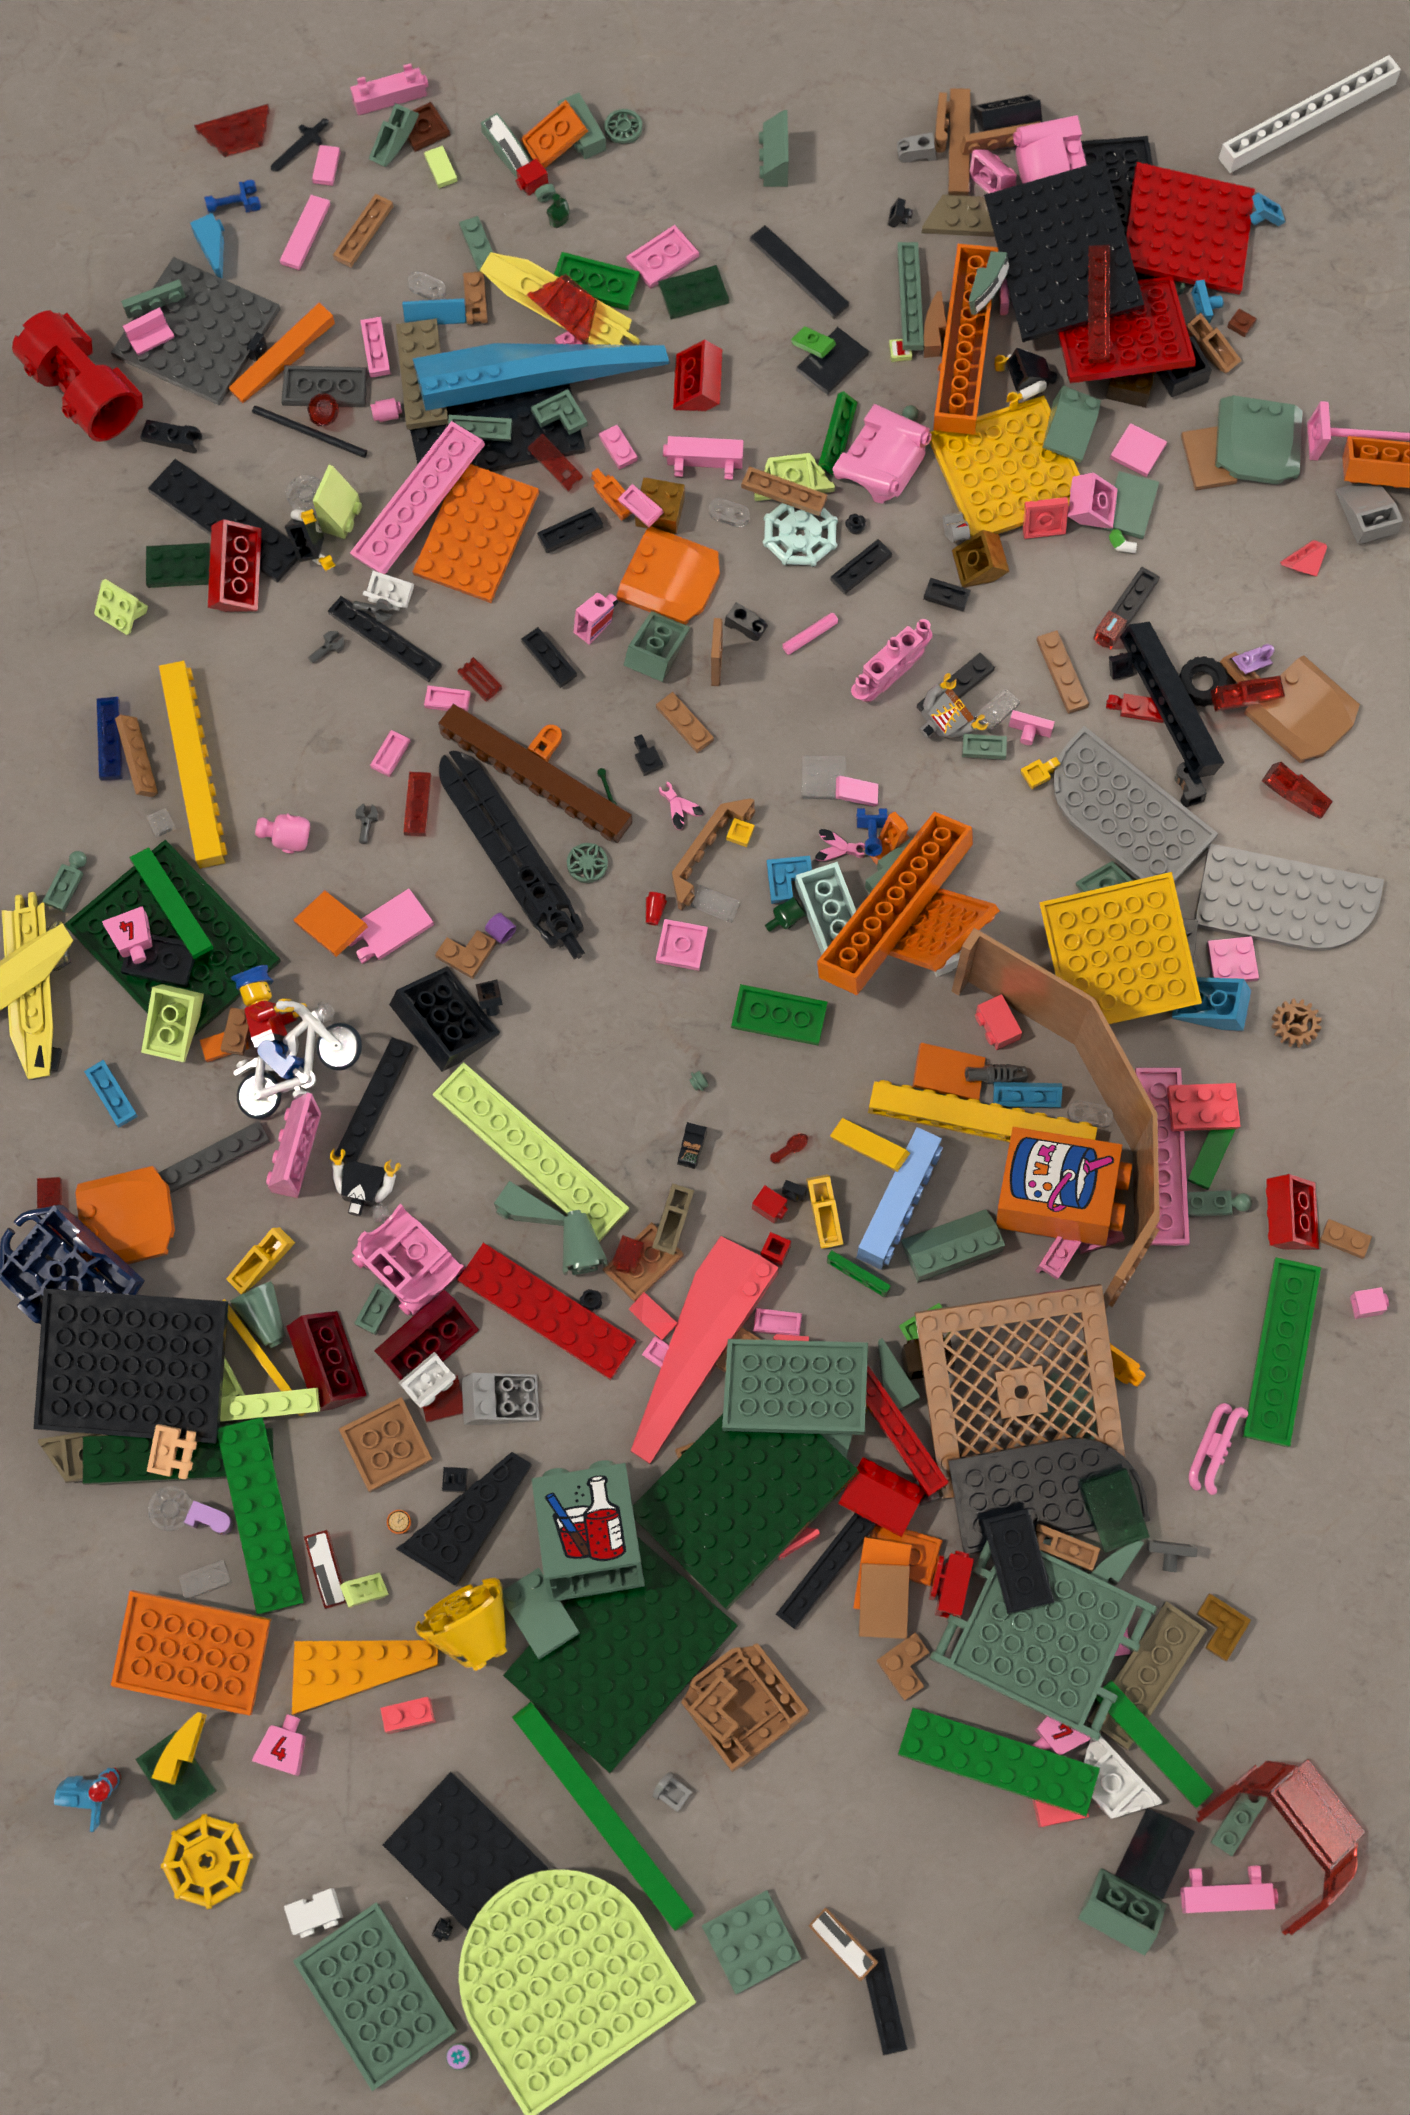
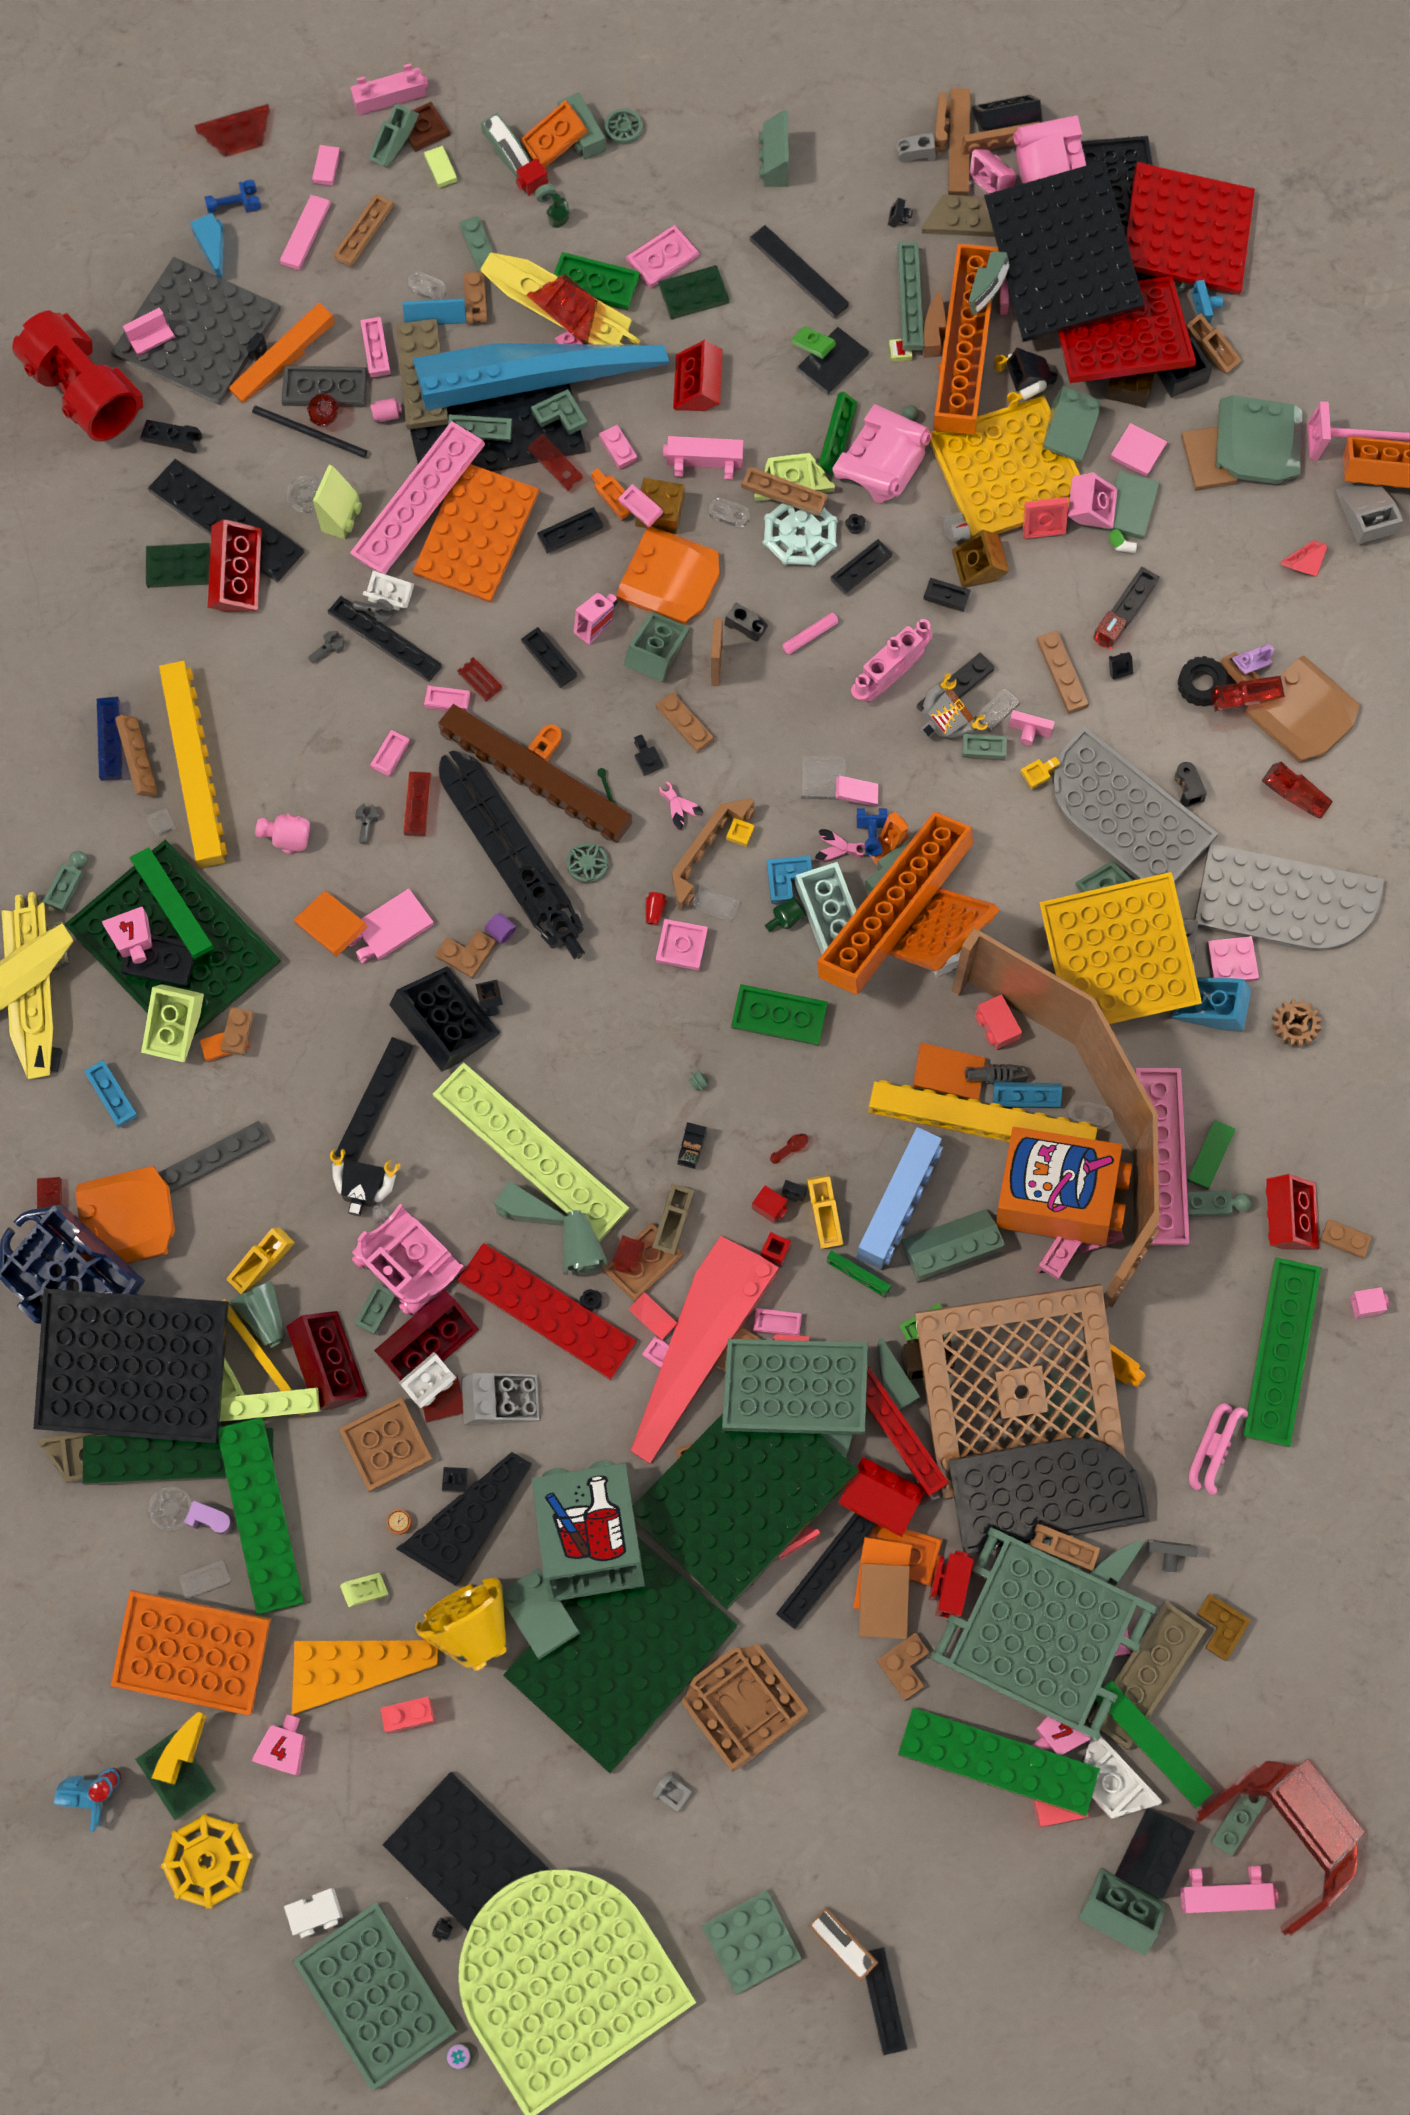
yellowish green bracket [94,579,148,635] -> none
sand green plate [121,279,186,319] -> none
light nougat plate [147,1424,197,1479] -> none
piece [231,965,362,1119] -> none
bright pink slope [266,1093,321,1198] -> none
black sword [271,118,329,172] -> none
black torso [285,509,336,571] -> none
slope [304,1530,347,1609] -> none
green beam [512,1701,695,1932] -> none
medium nougat plate [687,1674,739,1745] -> none
yellow tile [830,1118,910,1172] -> none
black tile [982,1508,1054,1615] -> none
clear green plate [1081,1468,1150,1553] -> none
clear red plate [1088,245,1110,364] -> none
red plate [1106,693,1163,723] -> none
black brick [1120,621,1225,778] -> none
coral plate [1167,1083,1241,1131] -> none
white brick [1219,55,1401,173] -> none
copper plate [1227,308,1257,338] -> none
dark azure tile [1250,192,1285,226] -> none

